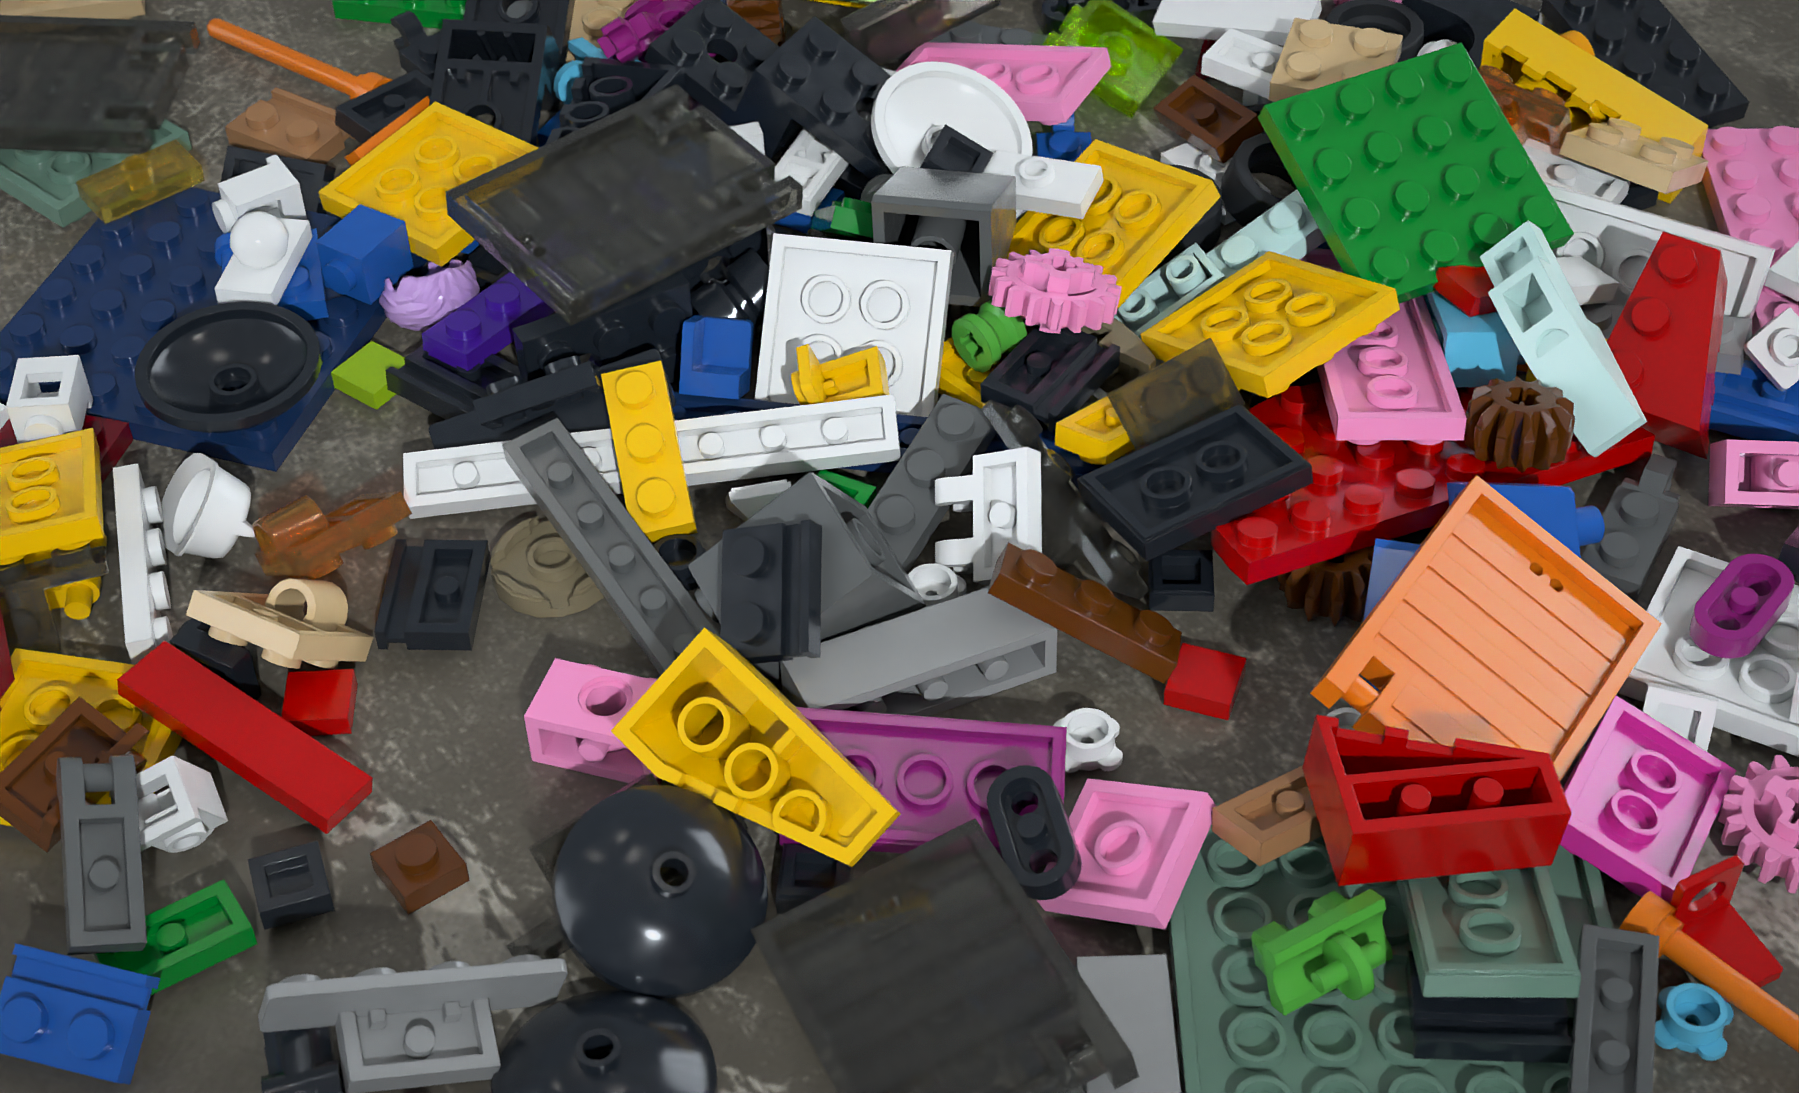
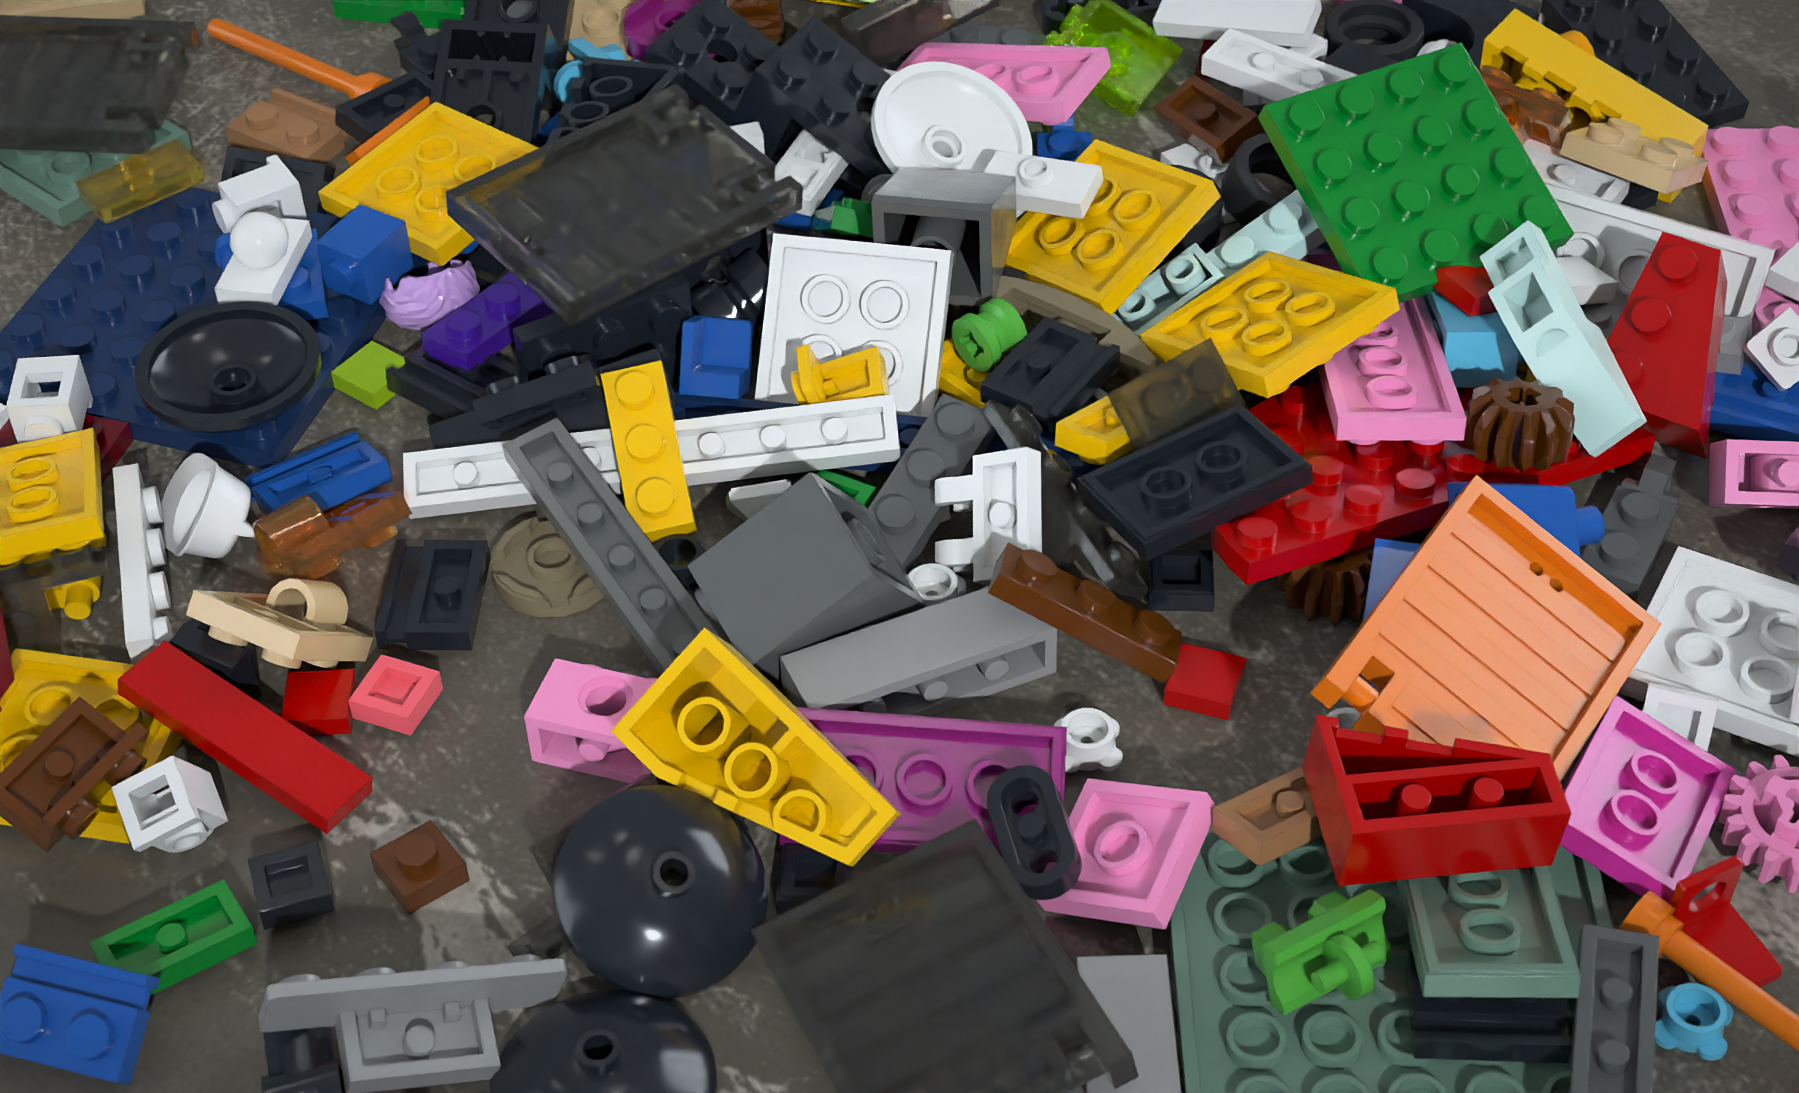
dark grey plate [56,755,147,955] -> none
magenta plate [597,12,664,63] -> none
black plate [720,520,822,664] -> none
black tile [920,124,994,173] -> none
bright pink gear [988,248,1122,334] -> none
tan plate [1269,18,1403,102] -> none
magenta plate [1690,554,1795,659] -> none
none -> blue plate [243,431,393,529]
none -> coral plate [348,654,443,736]

